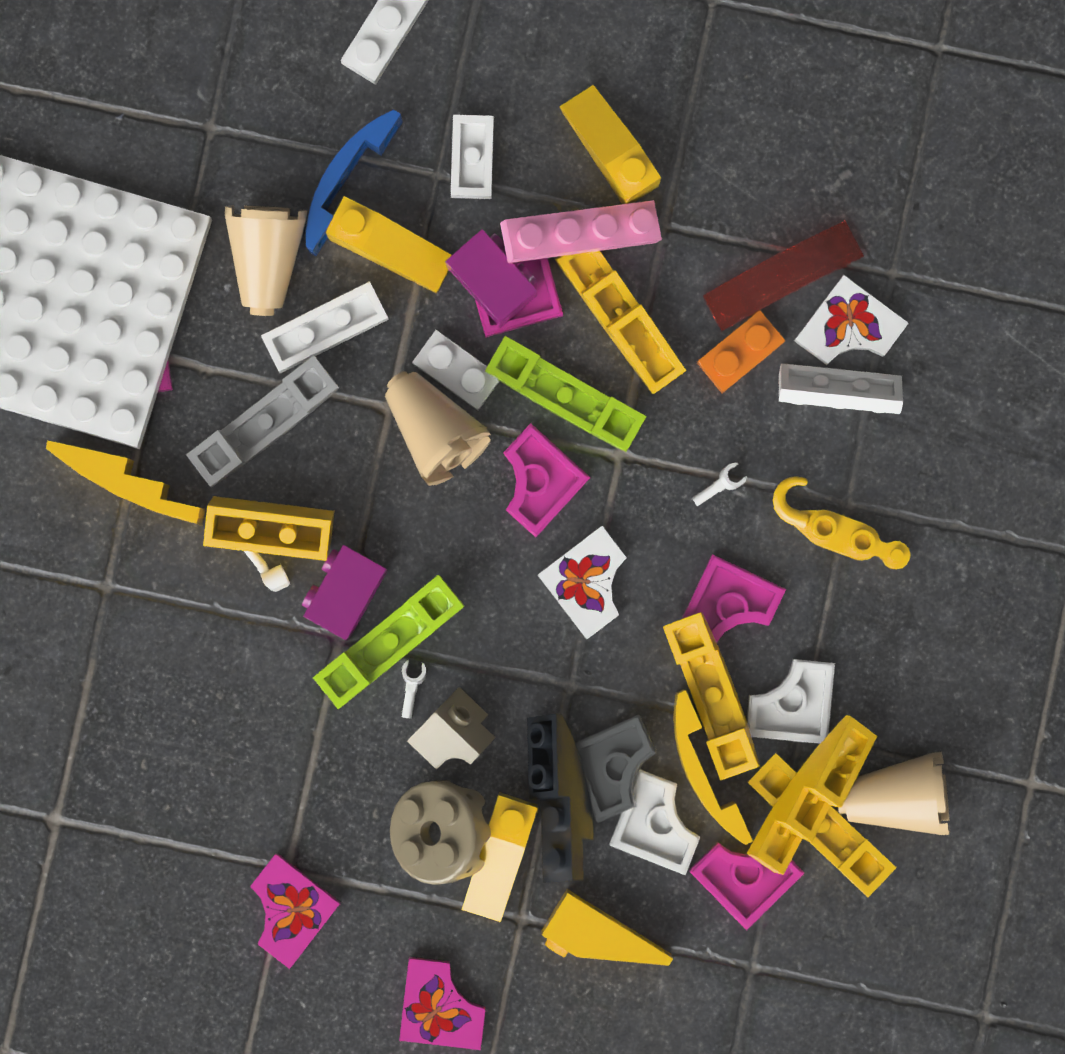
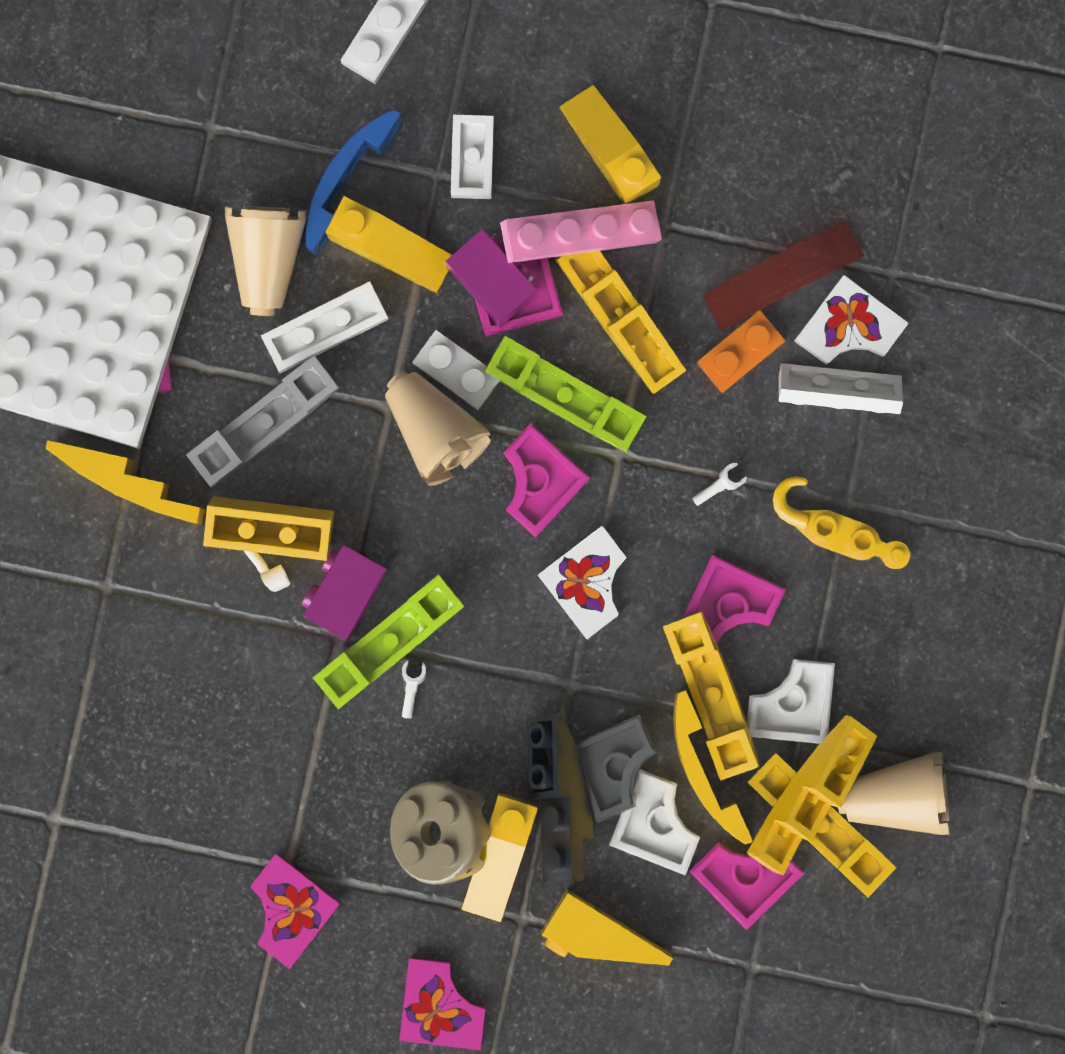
brick [407,687,496,770] -> none

